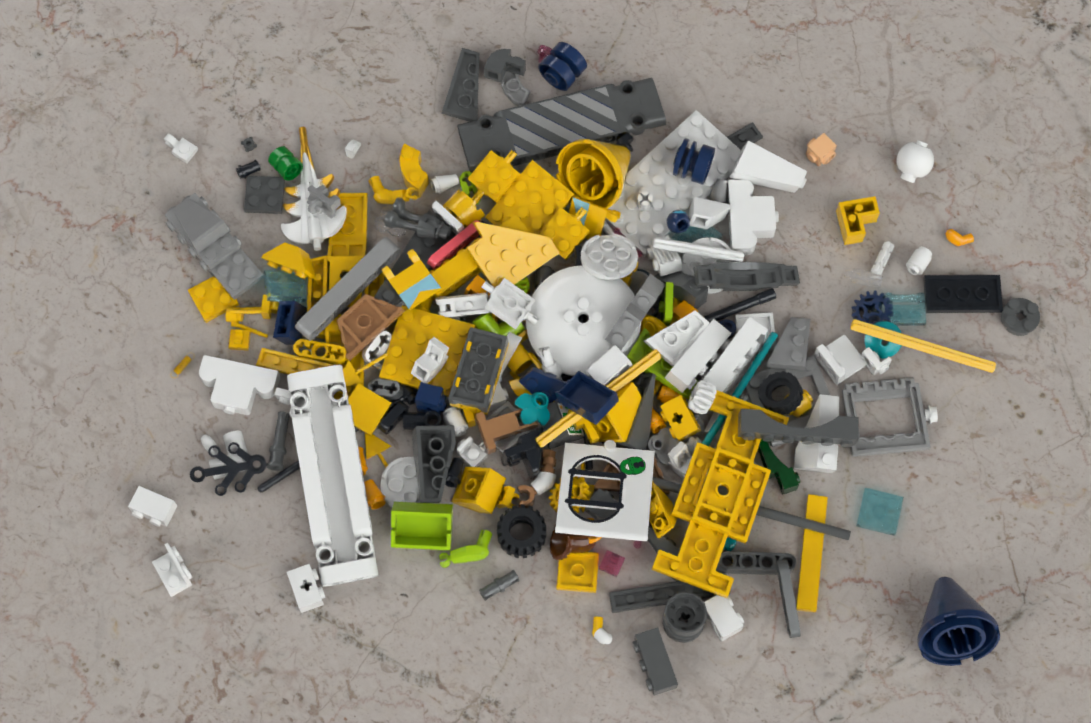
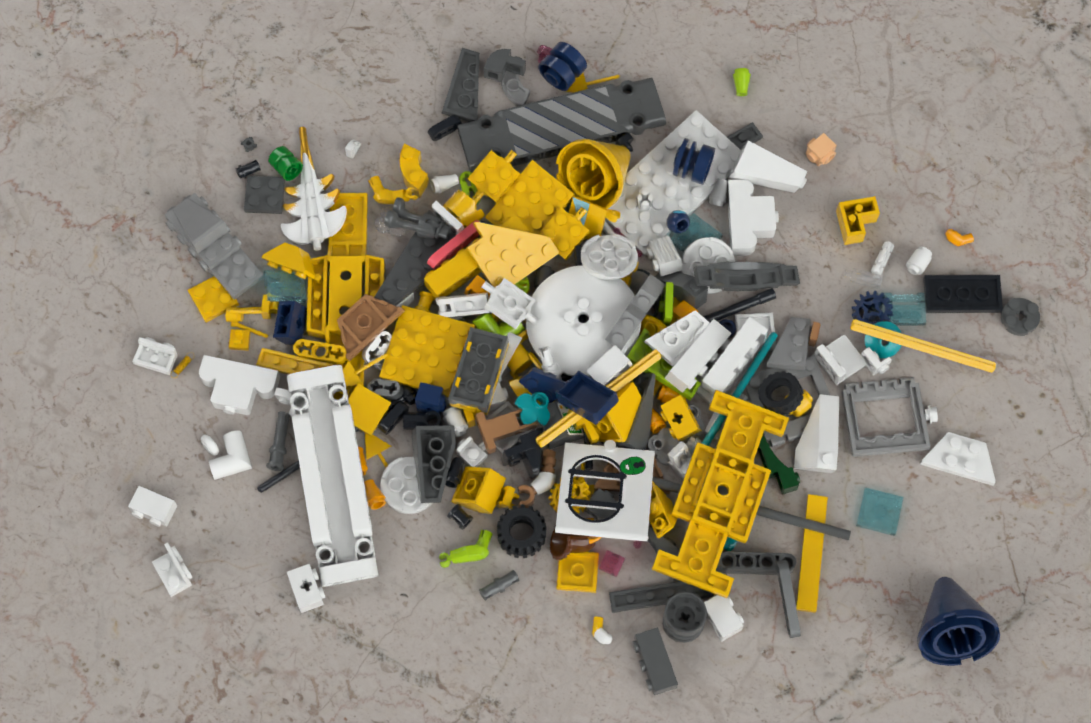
white plate [164,133,198,164] -> none
black plant [190,442,267,496] -> none
light grey beam [295,237,401,341] -> none
light grey hips [307,185,341,219] -> none
yellow flag [382,249,442,310] -> none
lime piece [391,501,453,550] -> none
white brick [411,337,449,384] -> none
white axle [653,237,744,262] -> none
white gear [688,380,717,415] -> none
white slope [689,197,730,229] -> none
dark grey arch [738,409,859,447] -> none
white brick [897,140,934,183] -> none
none -> white bracket [132,337,178,375]
none -> black beam [428,115,462,141]
none -> black bush [447,504,473,530]
none -> yellow piece [560,73,620,93]
none -> lime cone [733,68,751,96]
none -> medium nougat tile [808,322,821,347]
none -> white wing [920,432,995,486]

